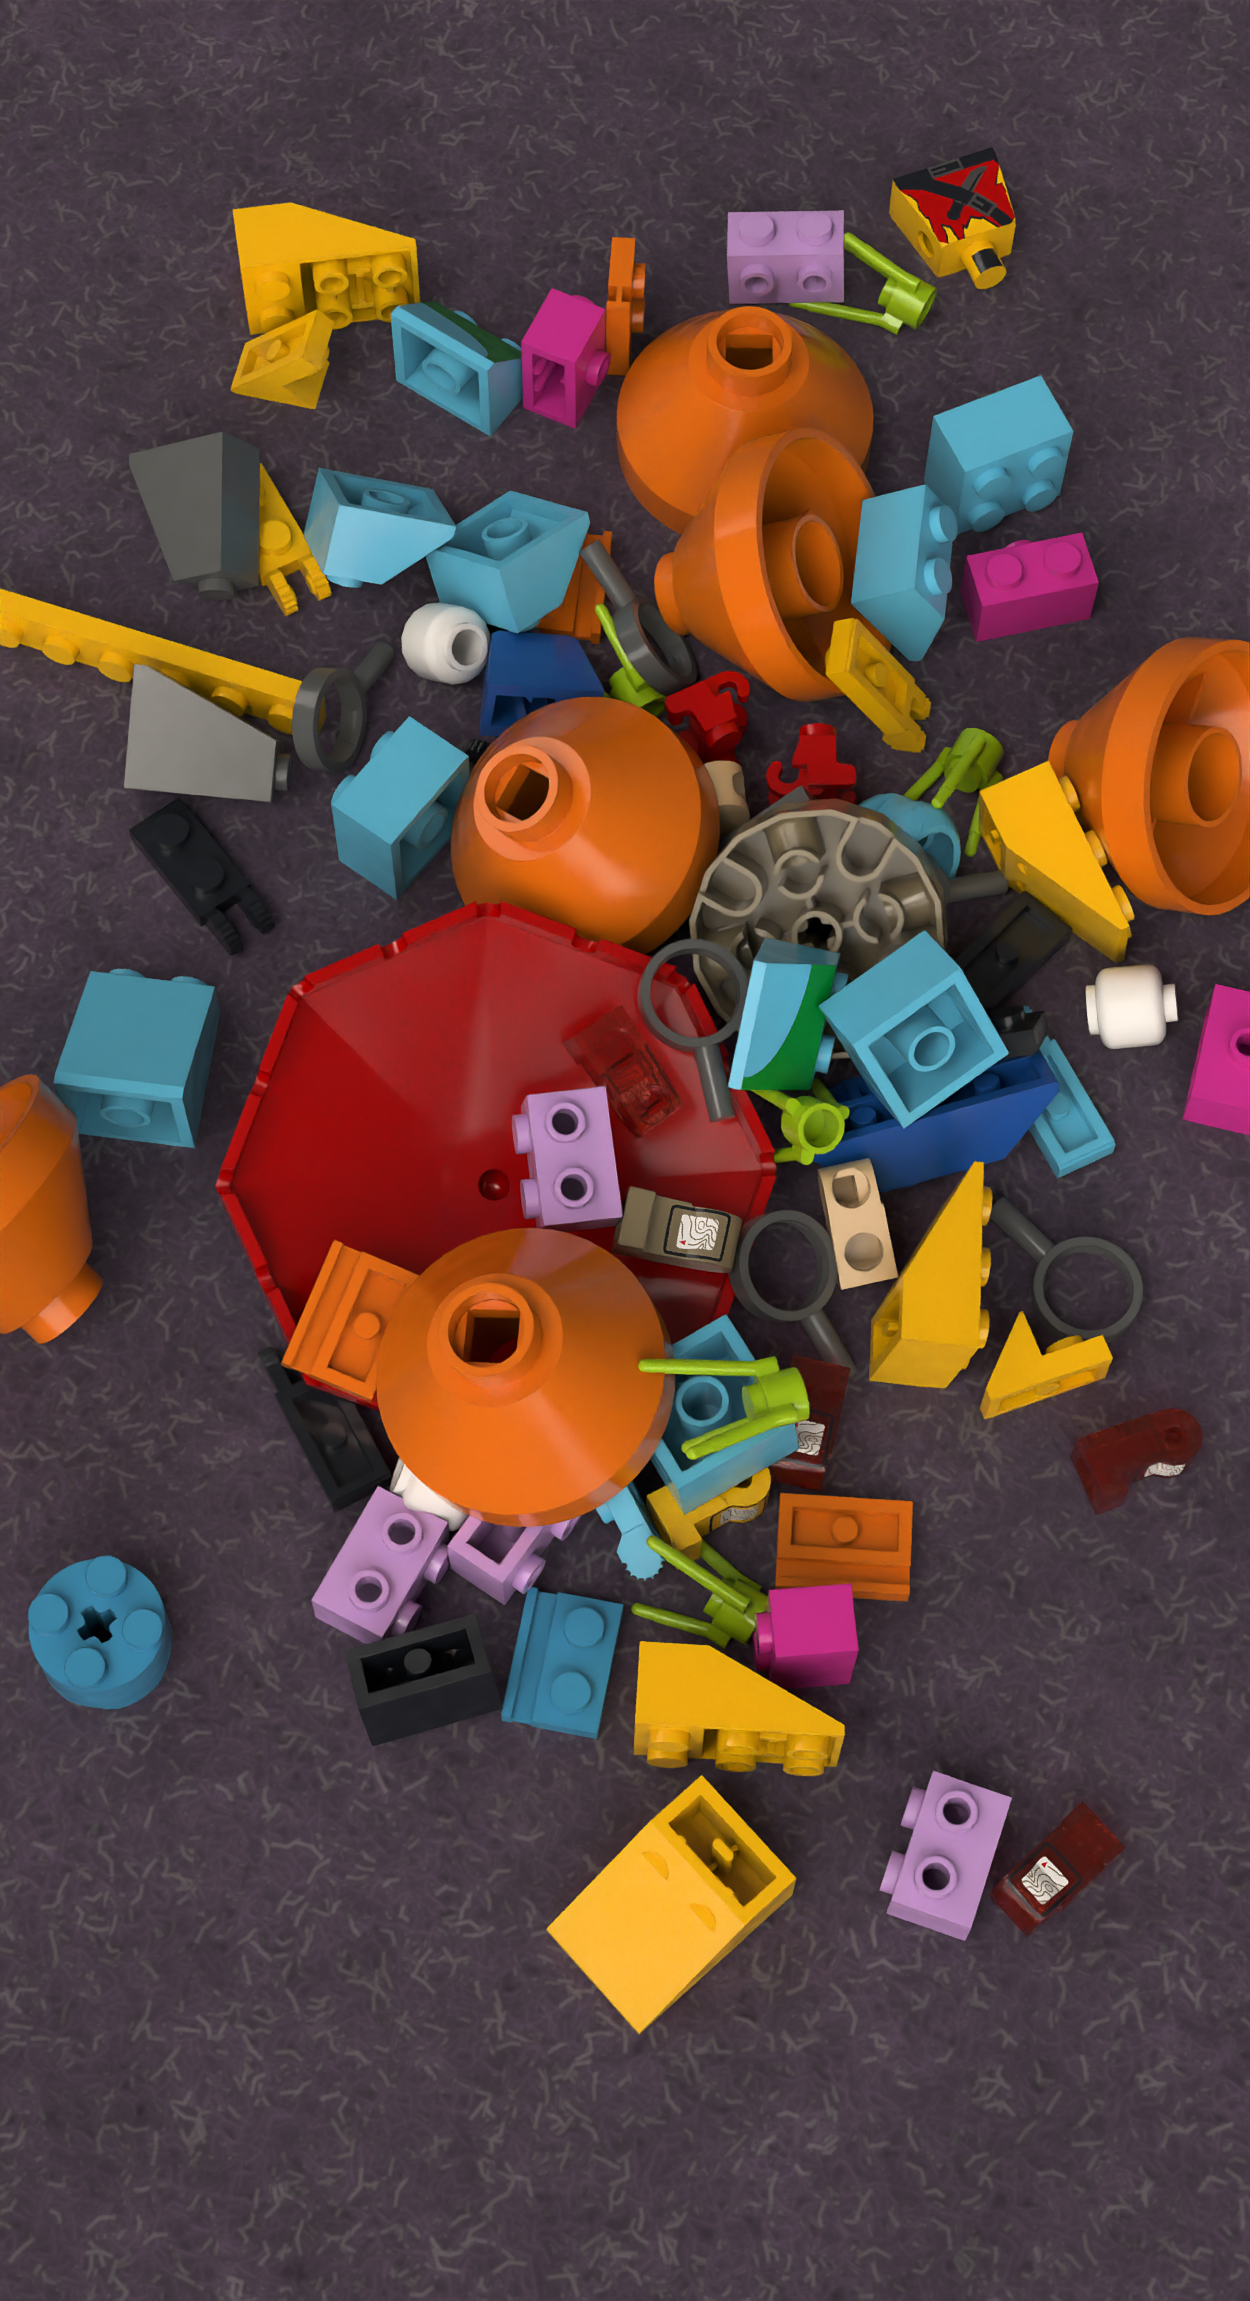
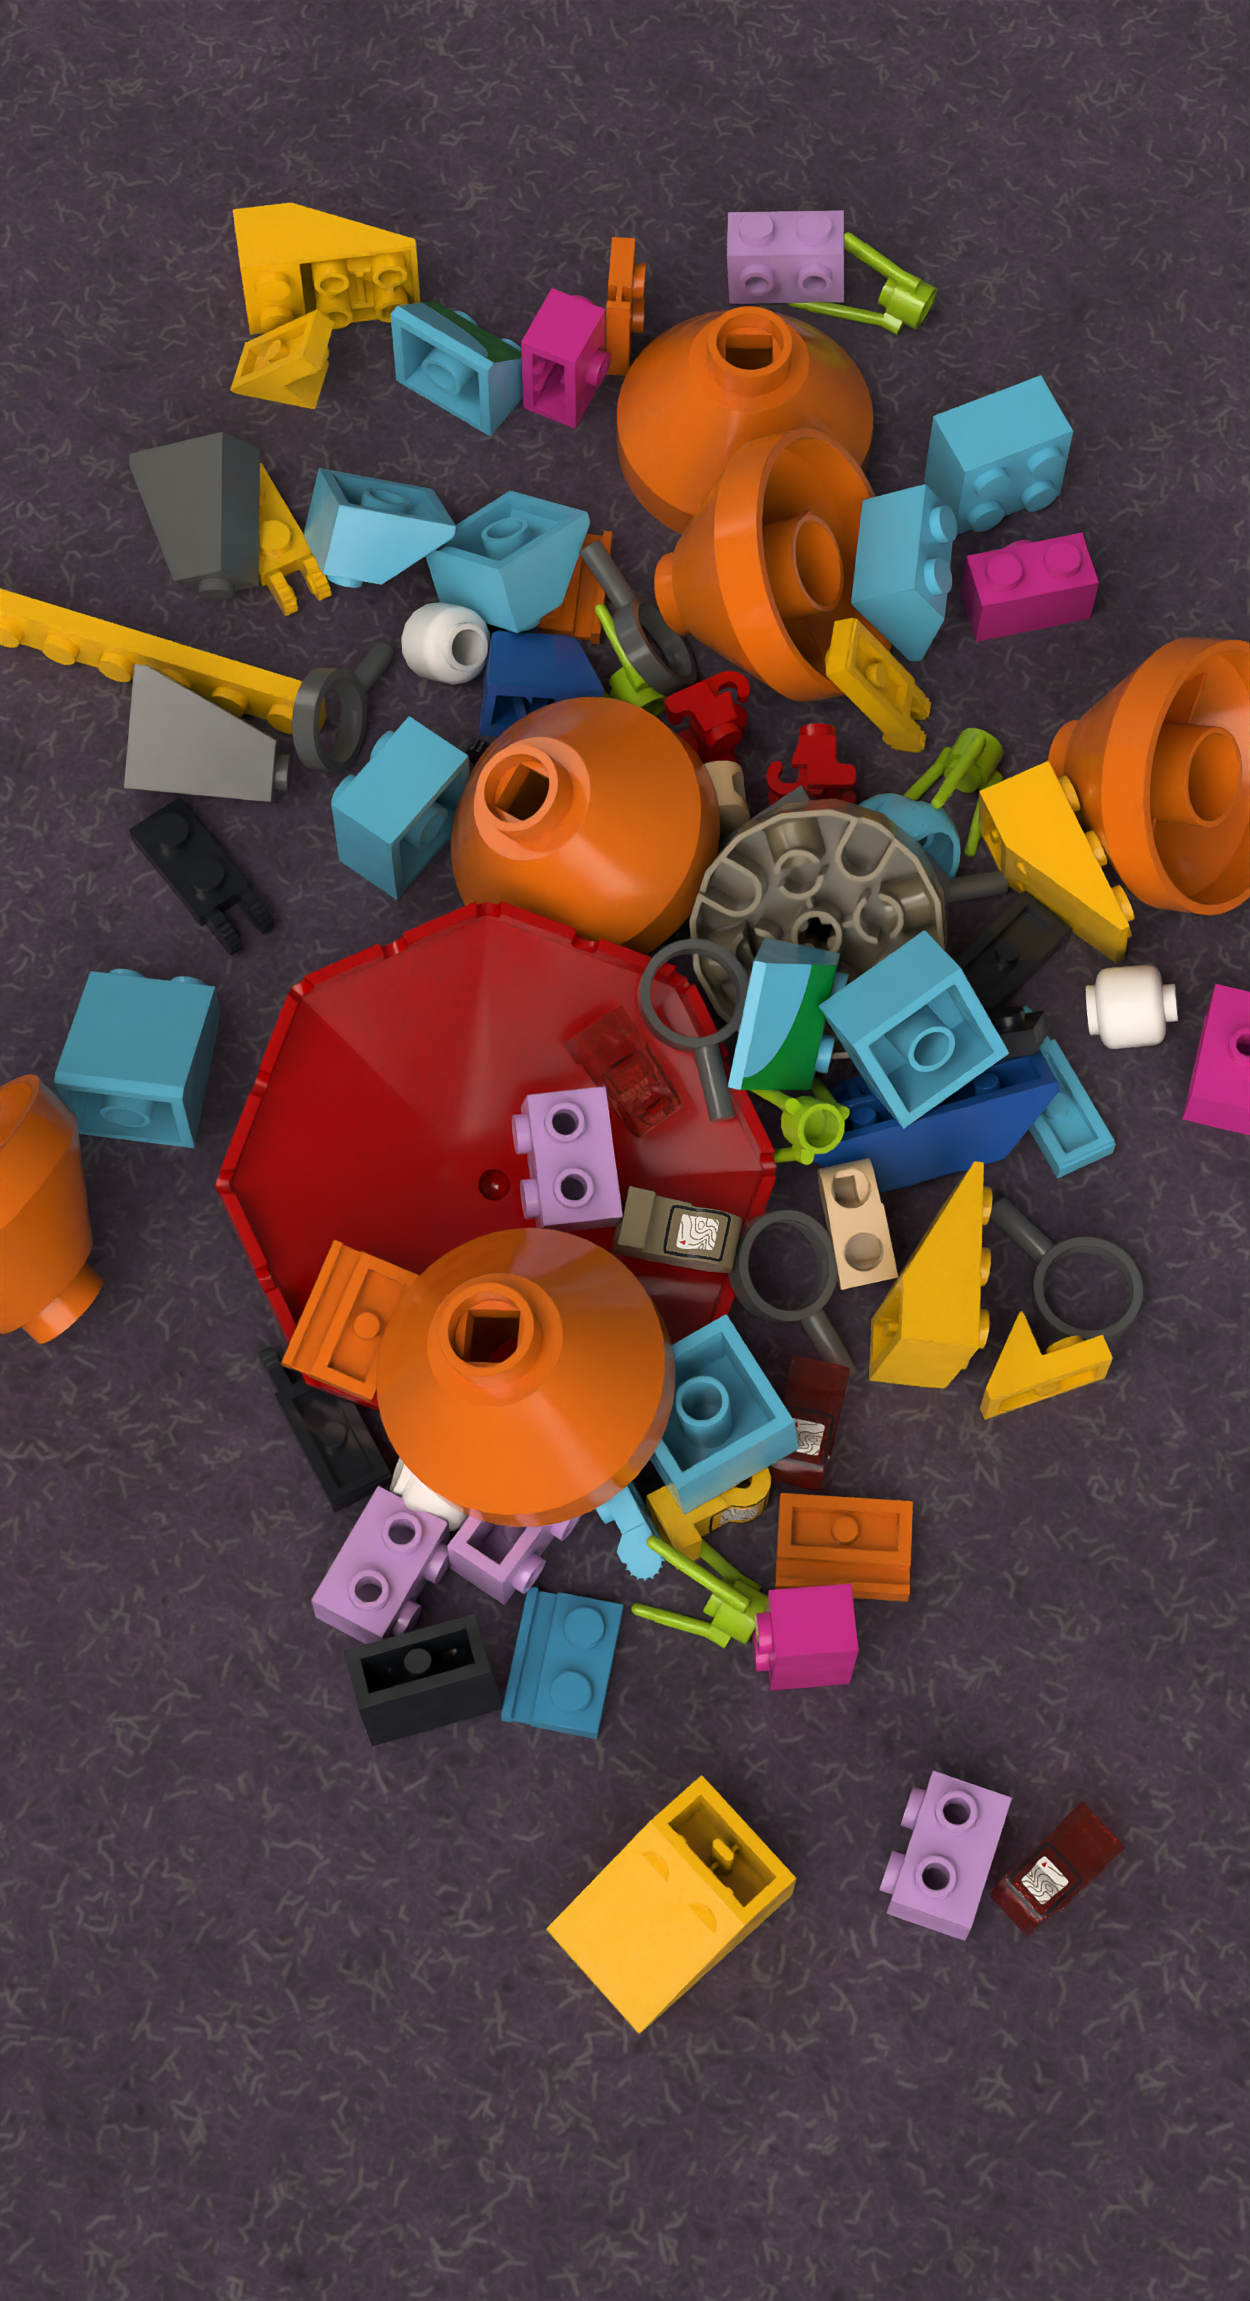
dark azure brick [28,1556,172,1709] -> none
yellow slope [634,1641,845,1776] -> none
lime plant [638,1356,810,1460] -> none
torso [889,147,1016,289] -> none
clear red leg [1070,1408,1203,1515] -> none

